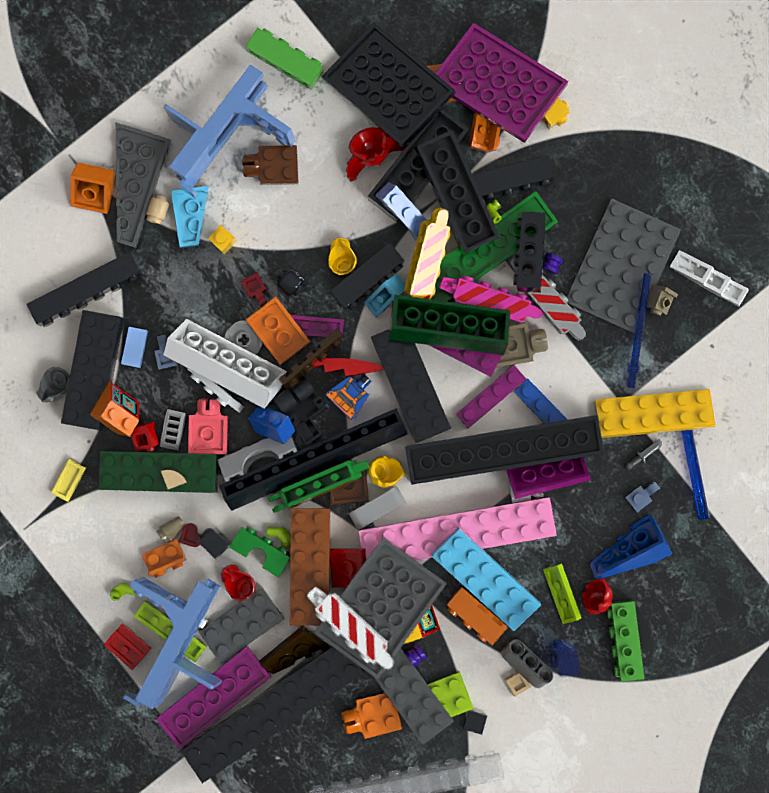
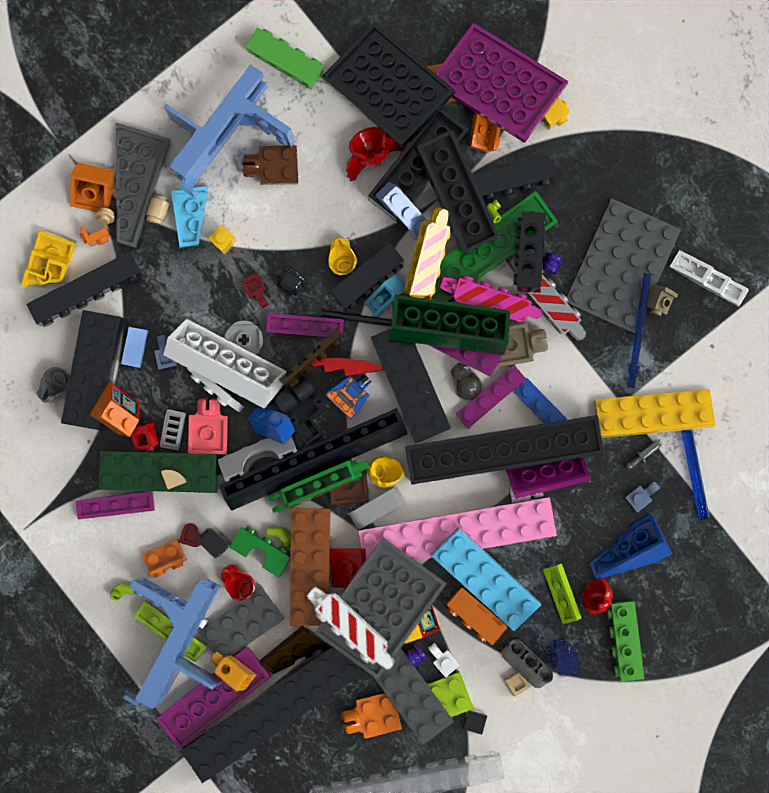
light yellow tile [51,459,86,502] -> none
red plate [104,623,152,670] -> none
dark tan cone [156,516,186,543] -> none
orange tile [245,296,311,366] -> none
none -> yellow slope [21,229,77,287]
none -> magenta plate [76,491,155,520]
none -> orange bracket [80,226,112,247]
none -> tan plate [95,208,115,225]
none -> light orange torso [210,652,257,691]
none -> black bar [321,310,391,327]
none -> white plate [428,643,460,677]
none -> clear smoke hair [450,363,482,400]

